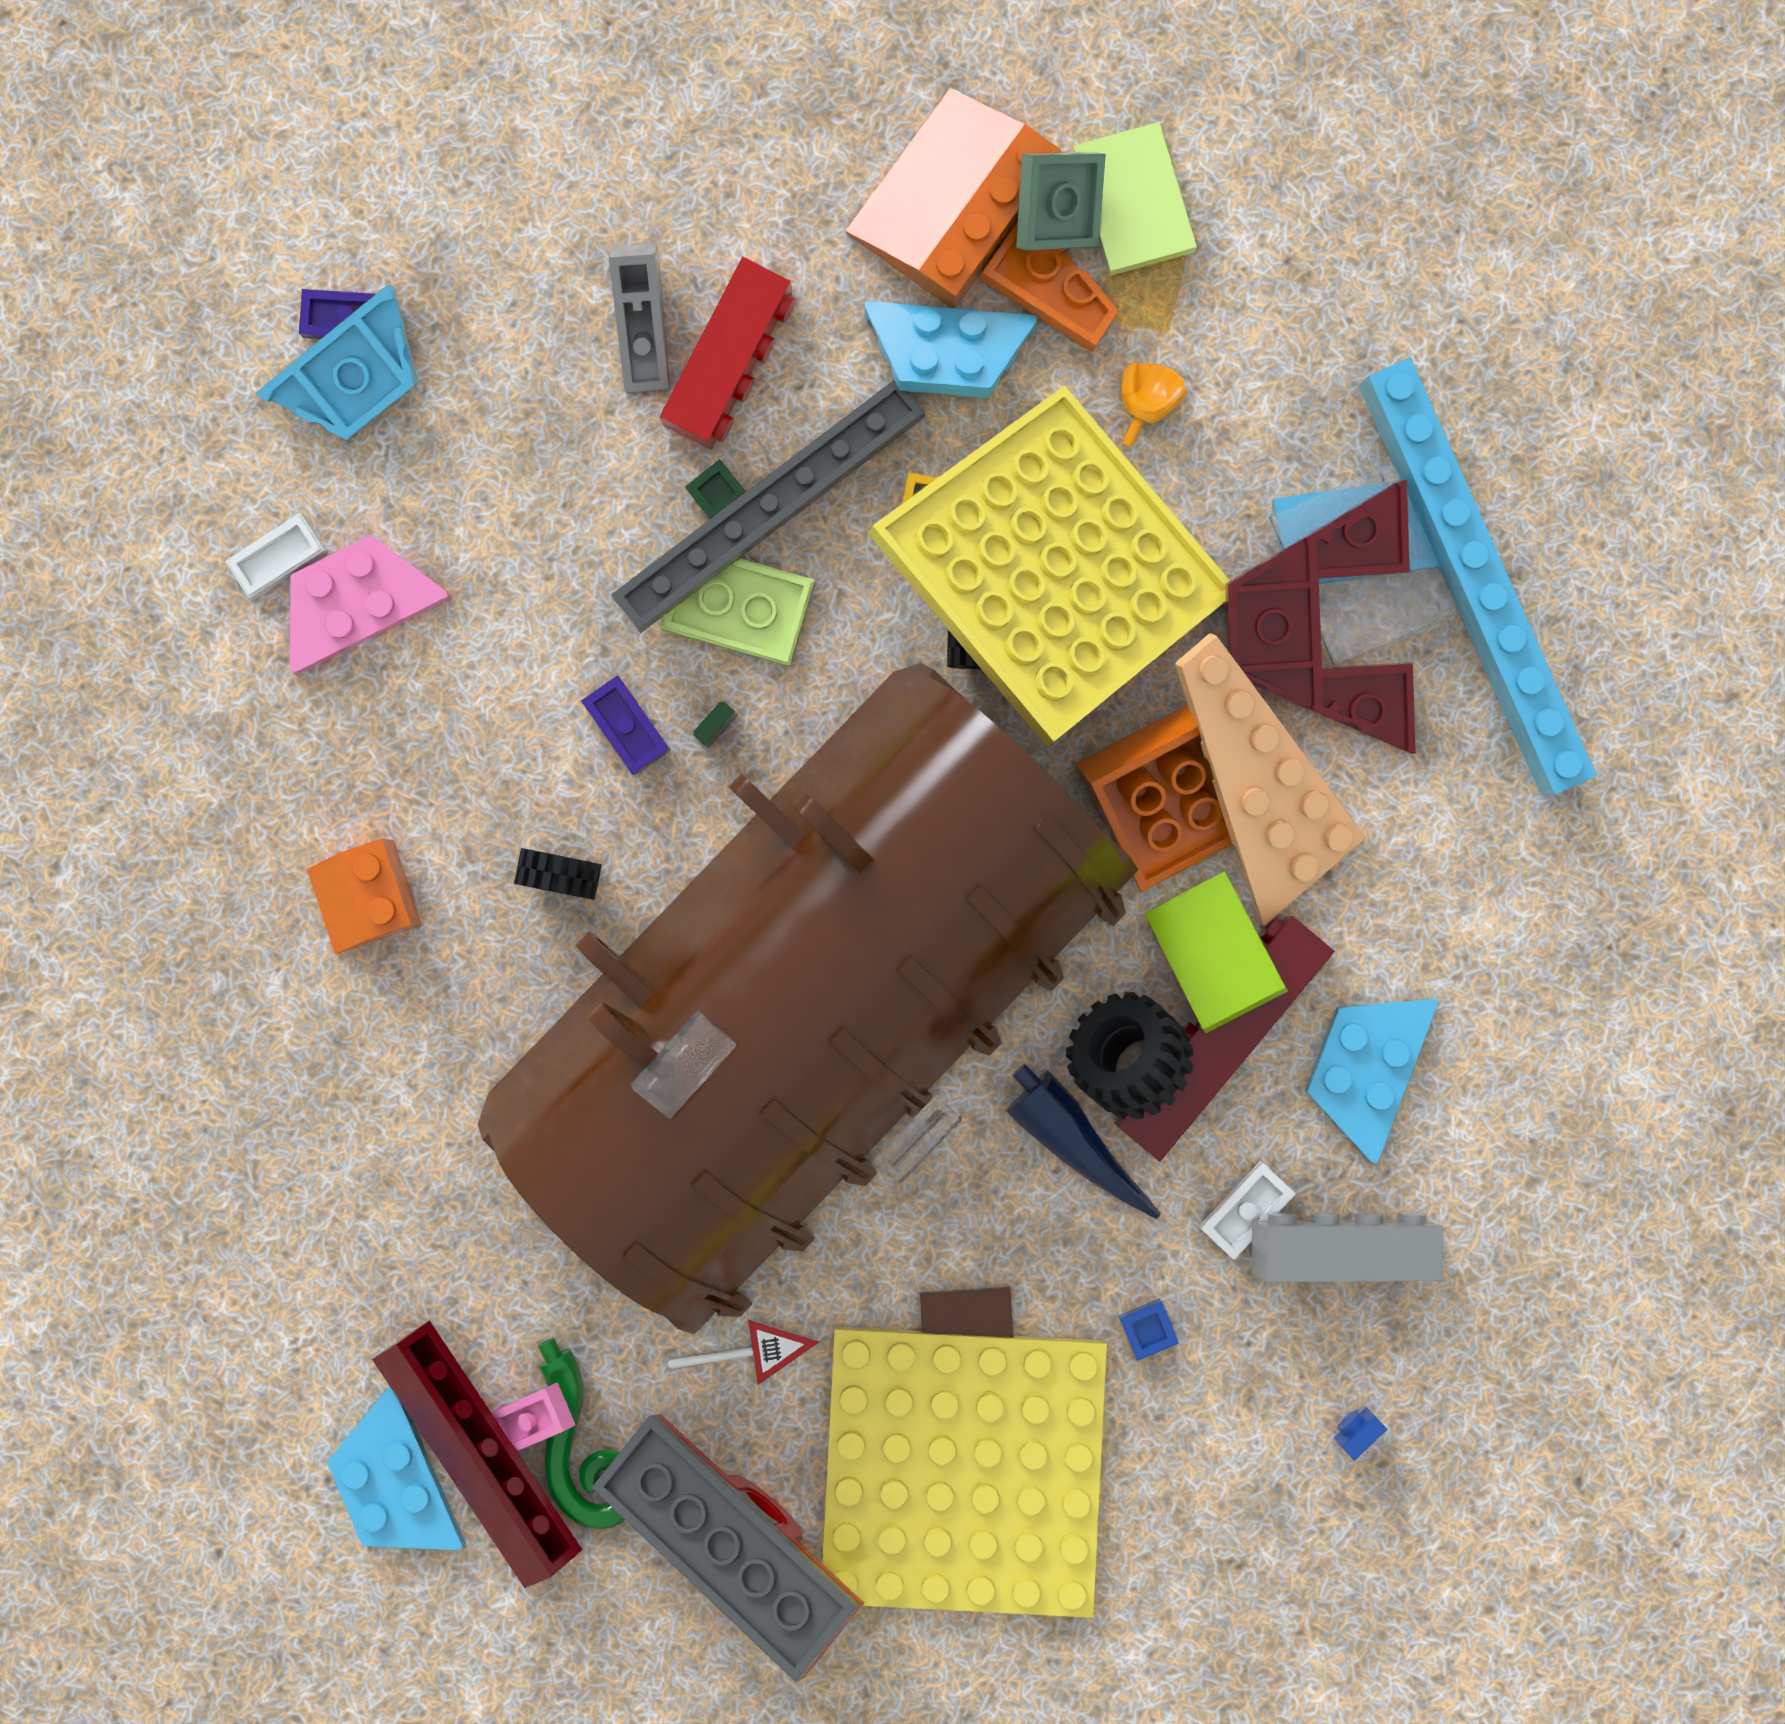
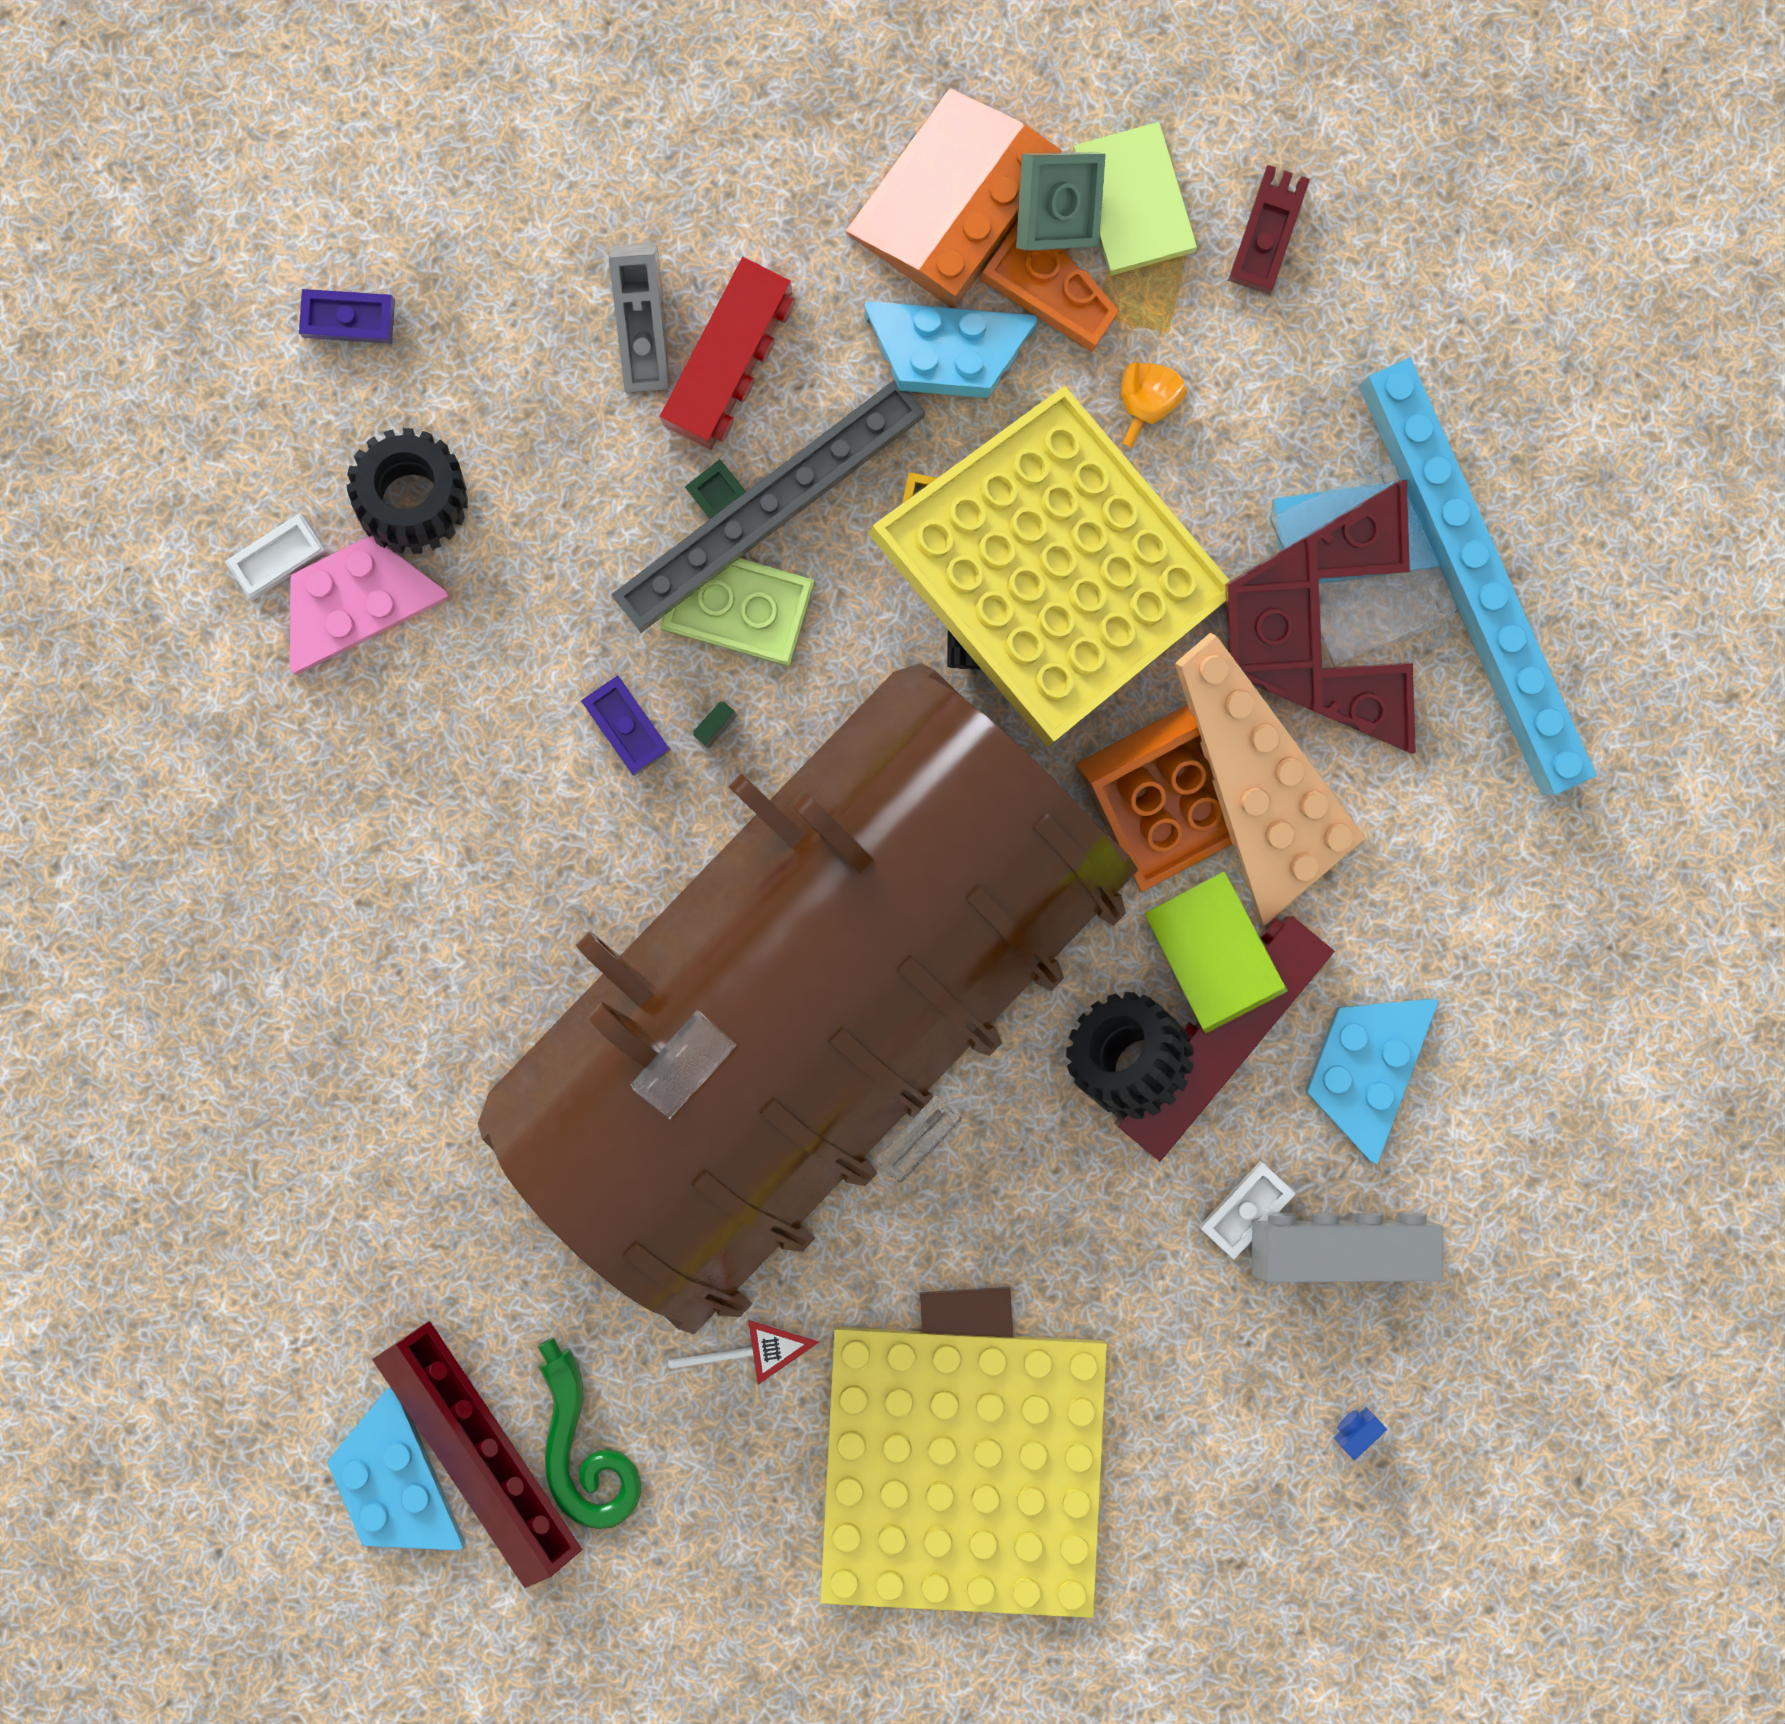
medium azure wing [256,284,418,440] -> none
orange slope [307,838,422,954] -> none
bright pink plate [491,1382,575,1451] -> none
black tyre [514,848,602,900] -> none
dark grey piece [592,1414,864,1682] -> none
dark blue piece [1006,1064,1161,1219] -> none
blue plate [1118,1298,1179,1361] -> none
none -> black tyre [346,428,468,554]
none -> dark red hinge [1228,164,1310,295]

